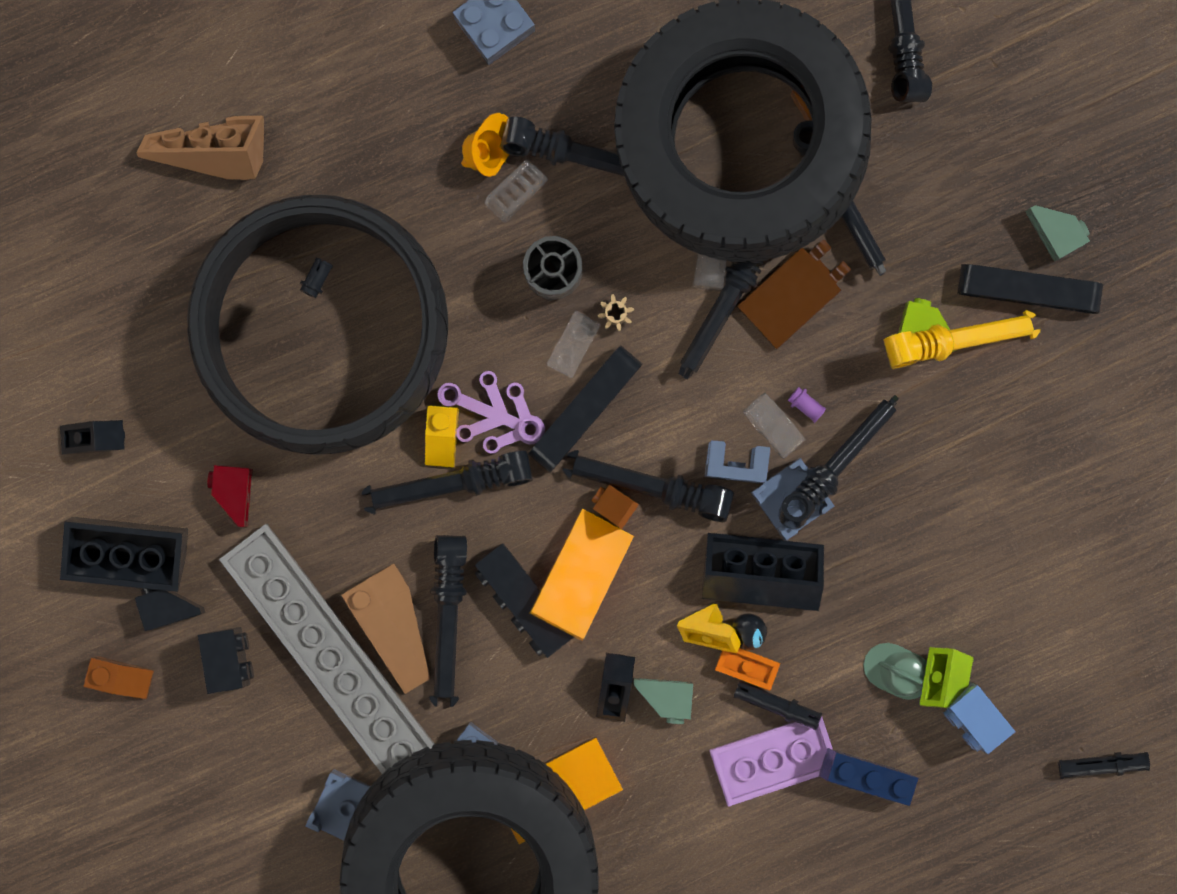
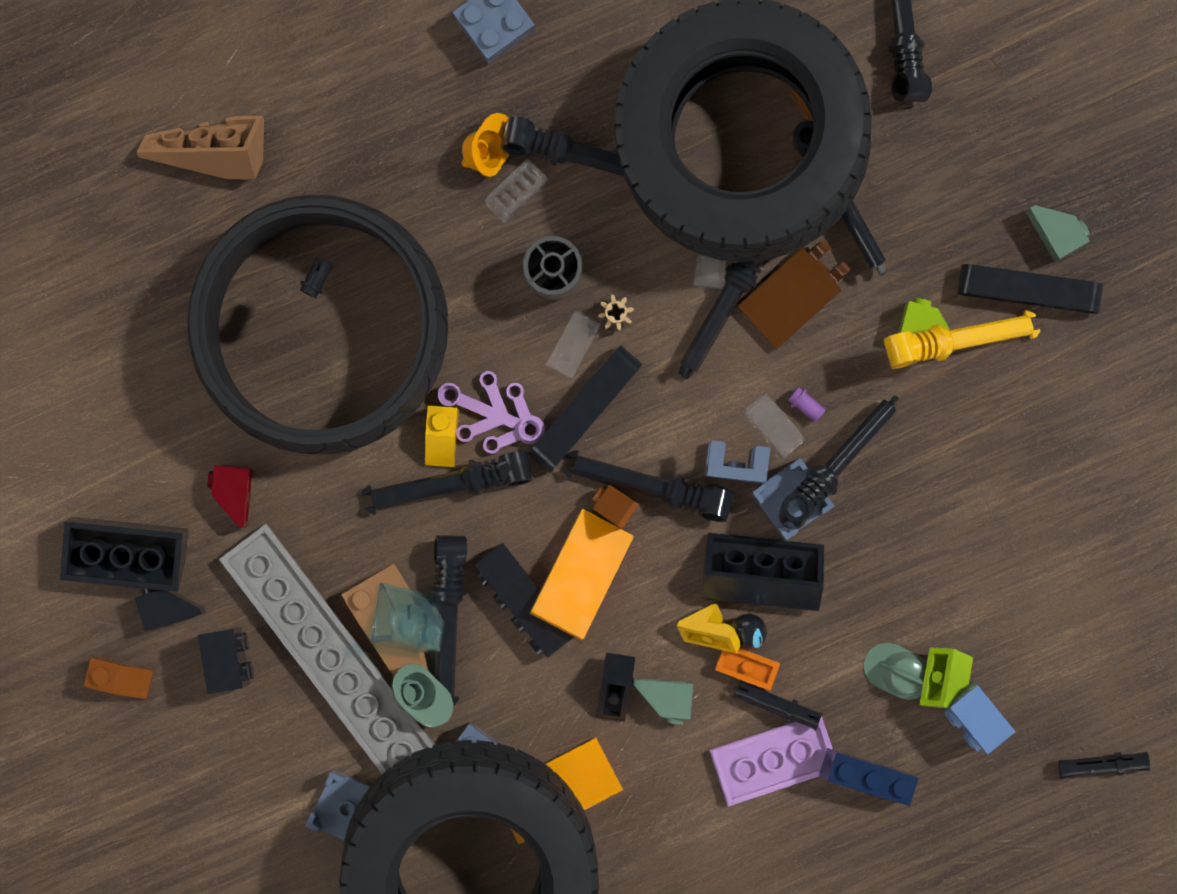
black slope [60,420,125,455] -> none
none -> clear light blue slope [371,583,444,653]
none -> sand green piece [392,663,454,728]

